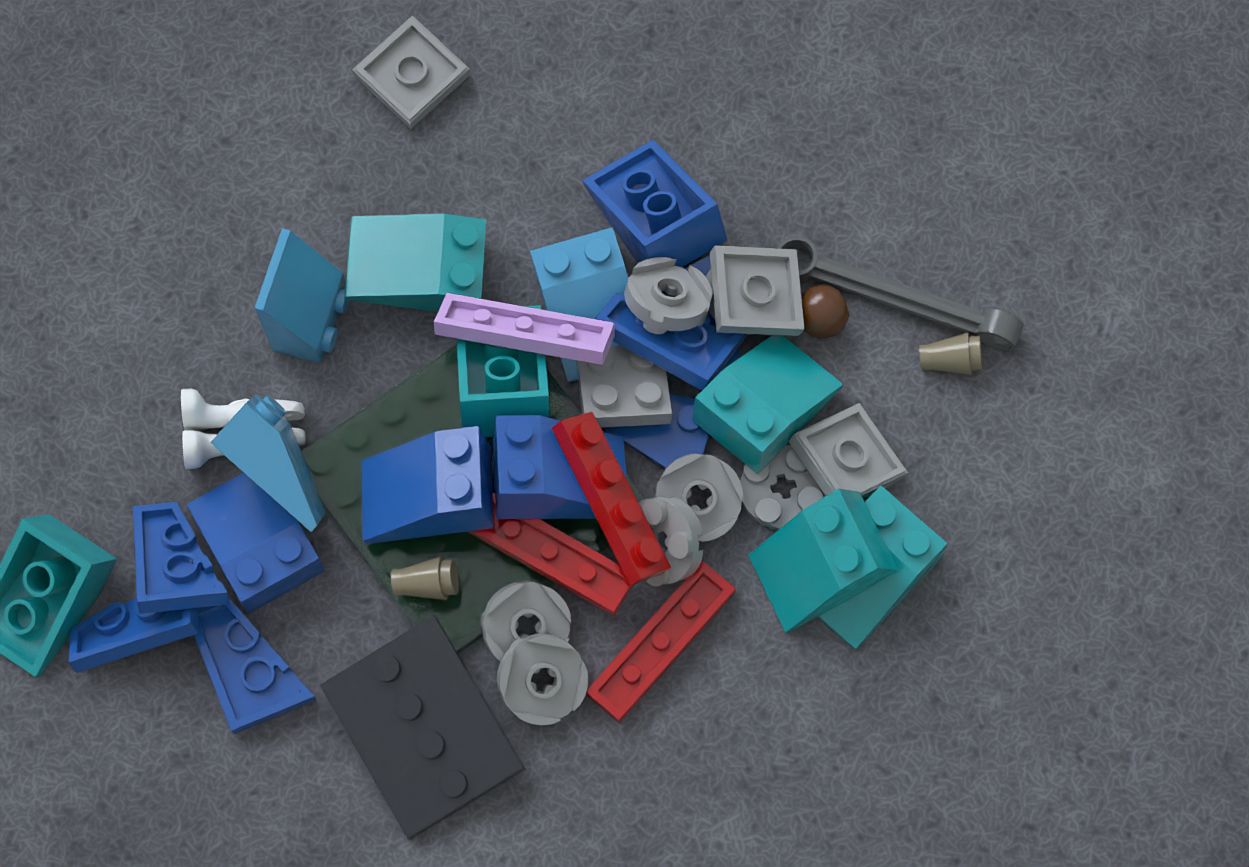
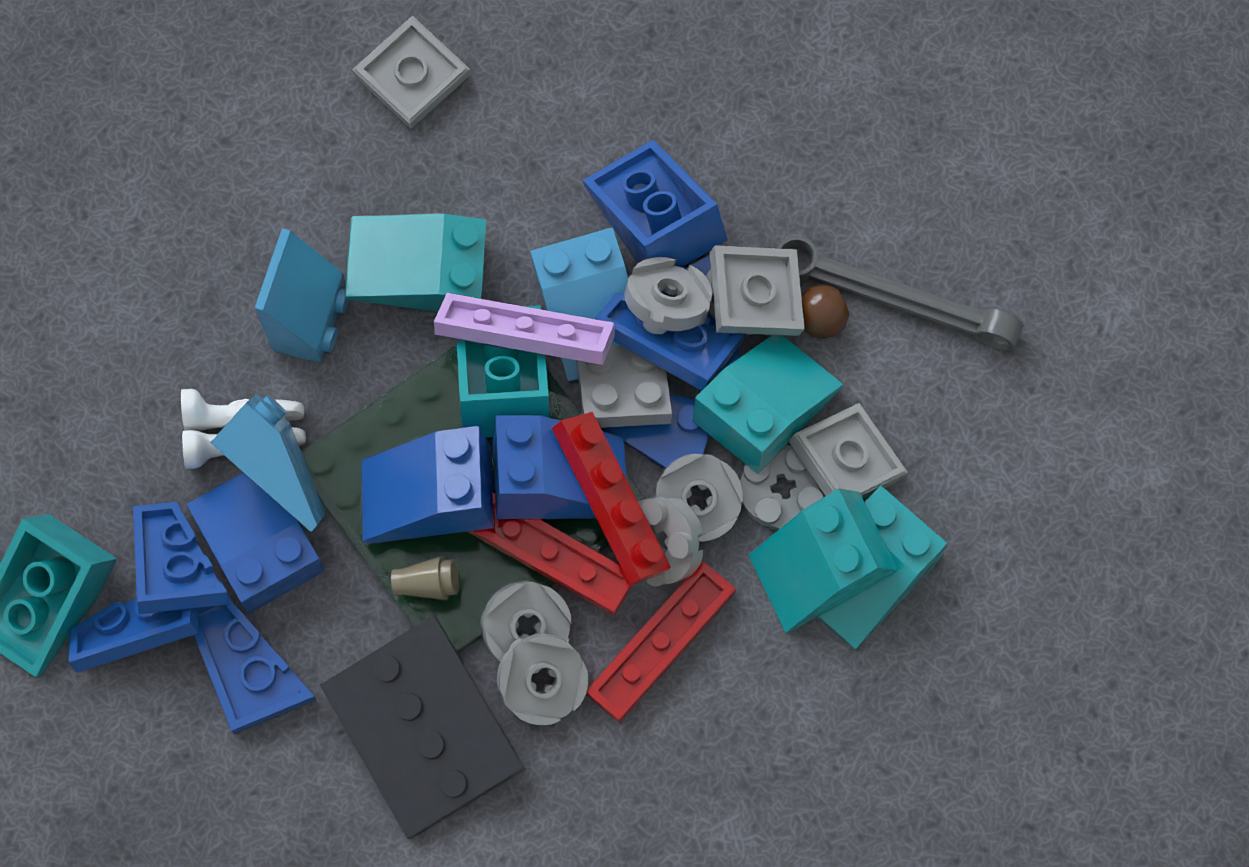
dark tan cone [919,332,983,375] -> none

